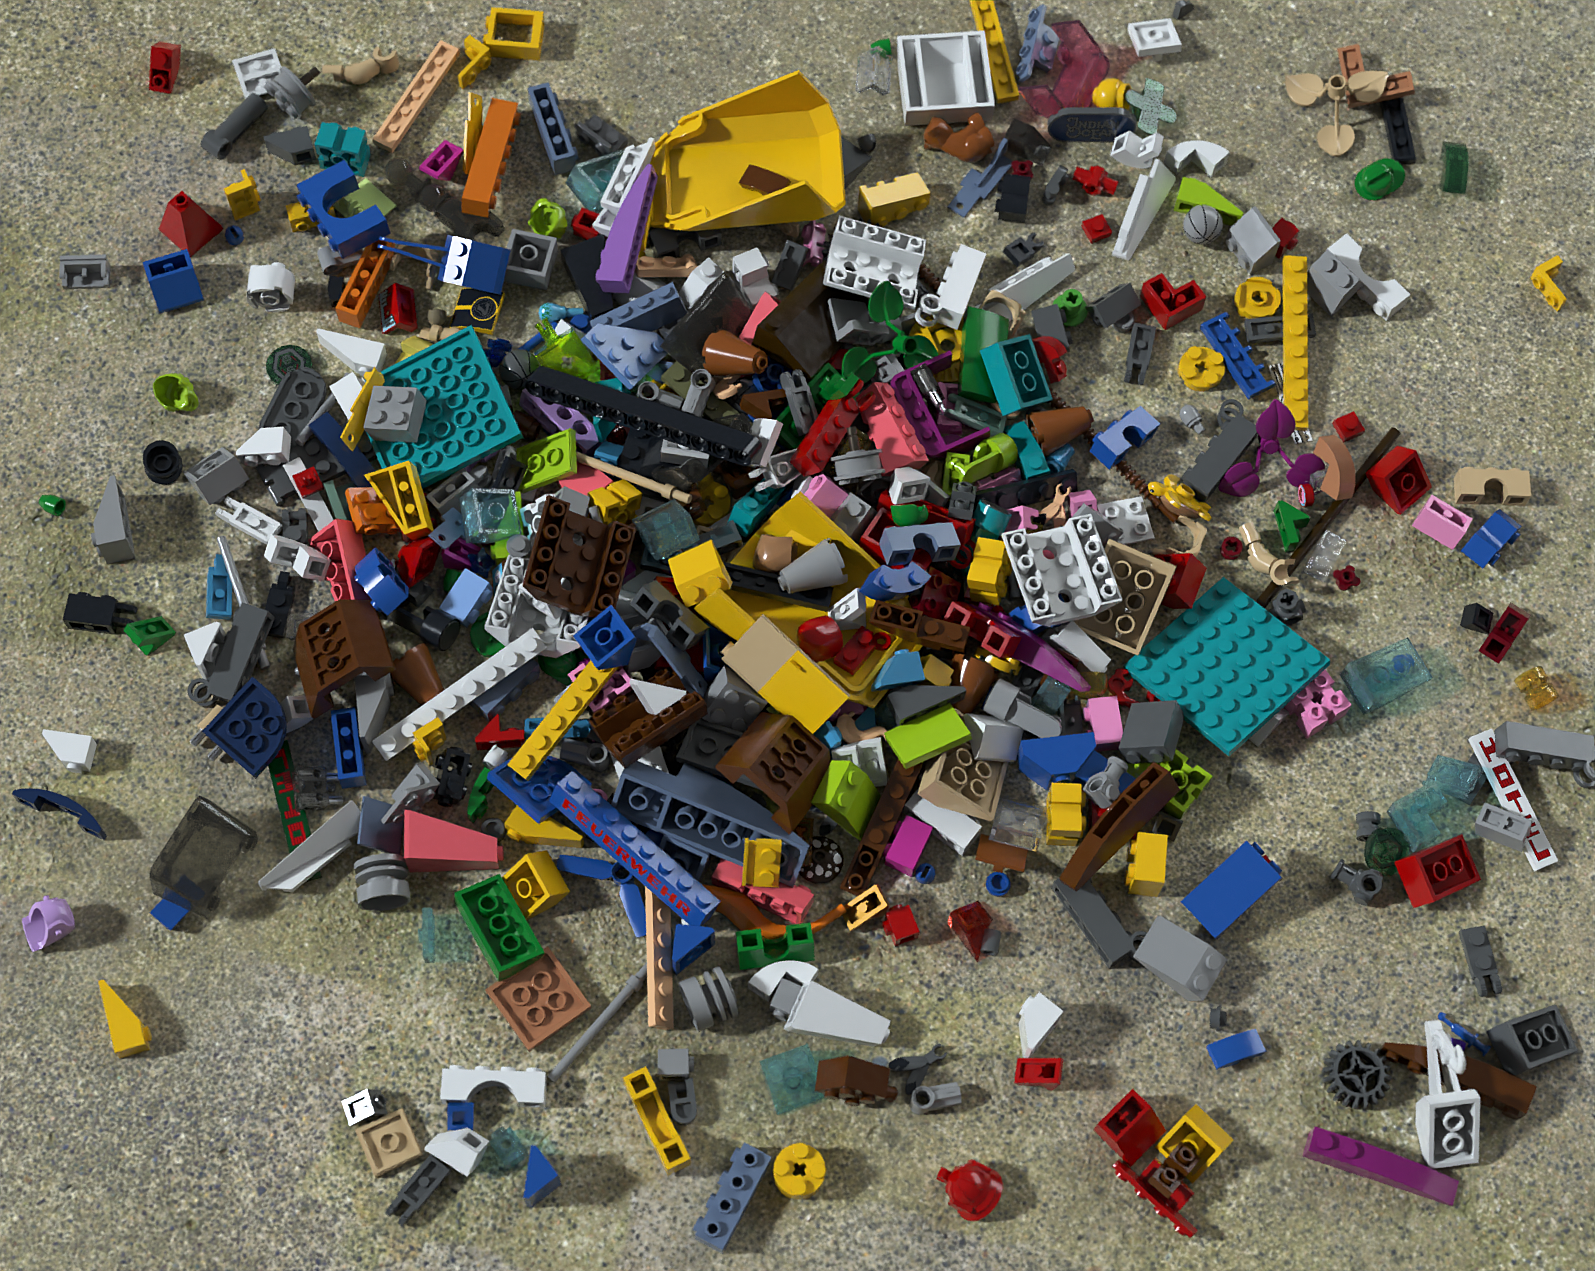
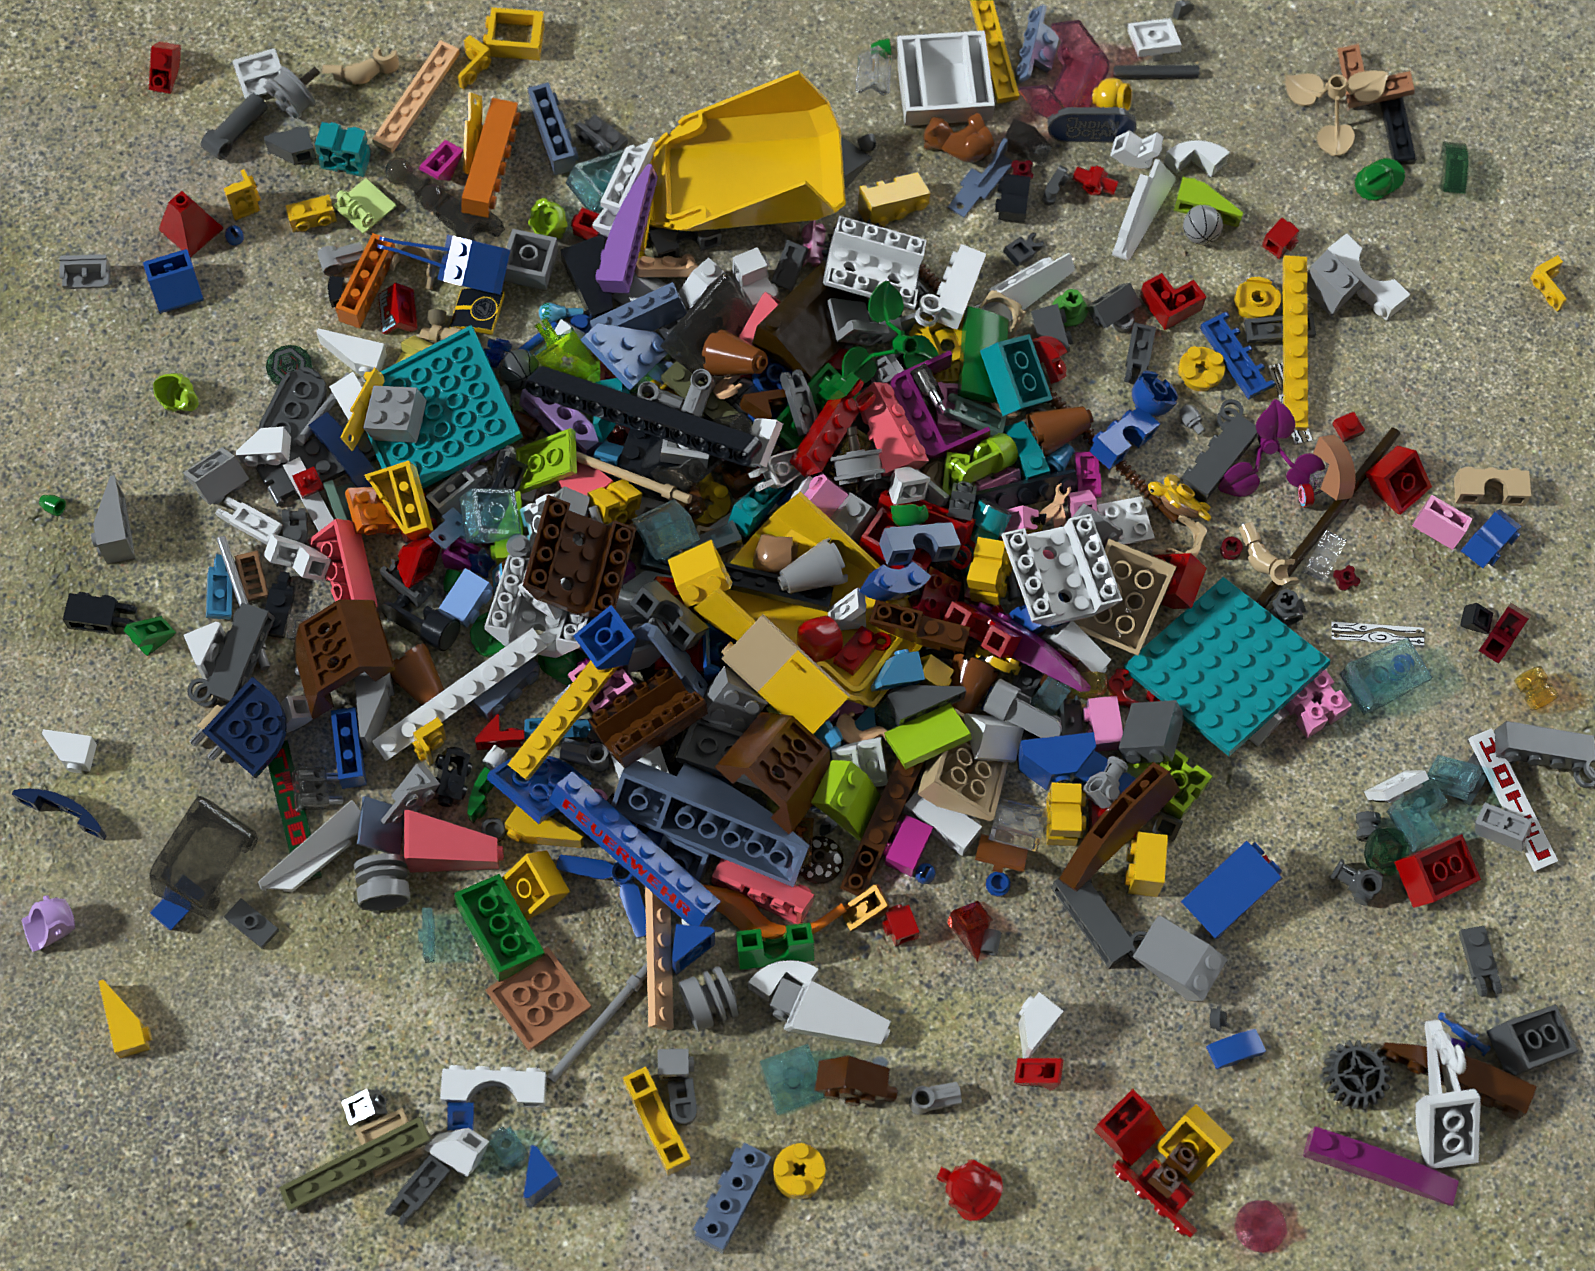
black piece [143,440,183,485] -> none
white brick [246,262,295,312] -> none
blue arch [297,160,391,259] -> none
blue brick [355,547,409,616] -> none
white slope [629,678,686,715] -> none
reddish brown slope [739,164,791,196] -> none
yellow plate [742,838,782,887] -> none
dark grey piece [888,1044,947,1095] -> none
red plate [1081,214,1112,244] -> none
piece [1124,78,1177,135] -> none
light grey slope [1225,206,1281,275] -> none
green slope [1274,500,1311,553] -> none
none -> dark grey plate [224,898,279,949]
none -> medium nougat slope [234,550,269,602]
none -> olive plate [278,1116,432,1212]
none -> dark pink slope [1074,452,1102,498]
none -> dark grey axle [1113,65,1200,78]
none -> blue cylinder [1131,371,1178,417]
none -> clear pink dish [1235,1200,1287,1253]
none -> sticker [1331,622,1424,645]
none -> white hinge [1364,770,1429,804]

